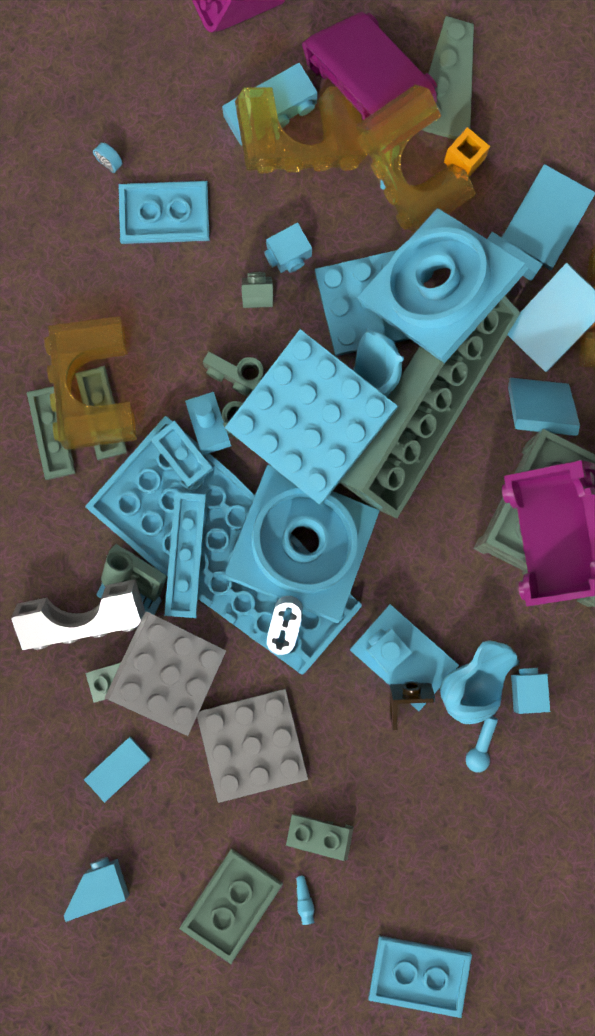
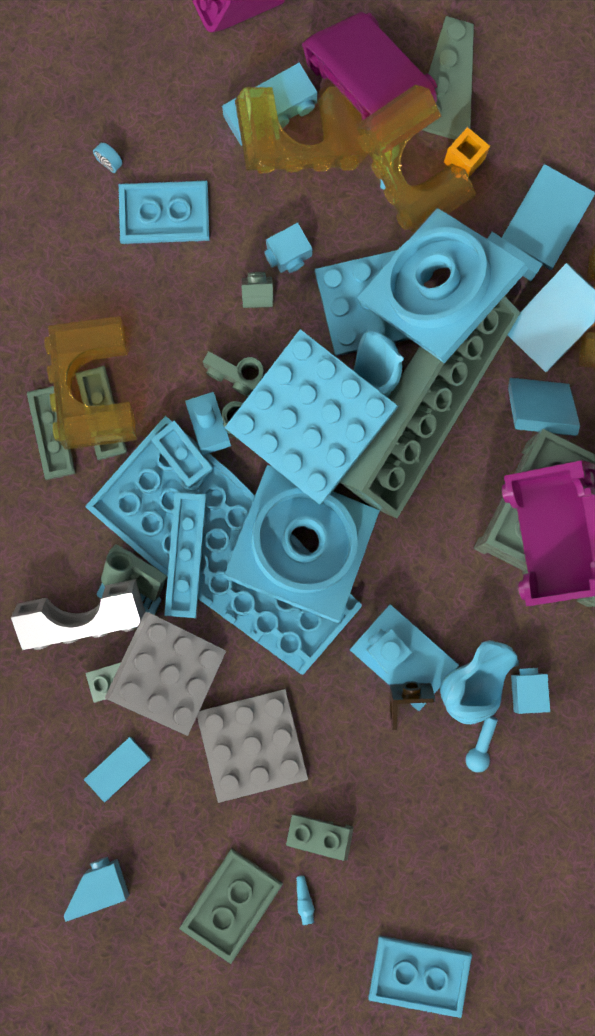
beam [267,596,303,655] -> none

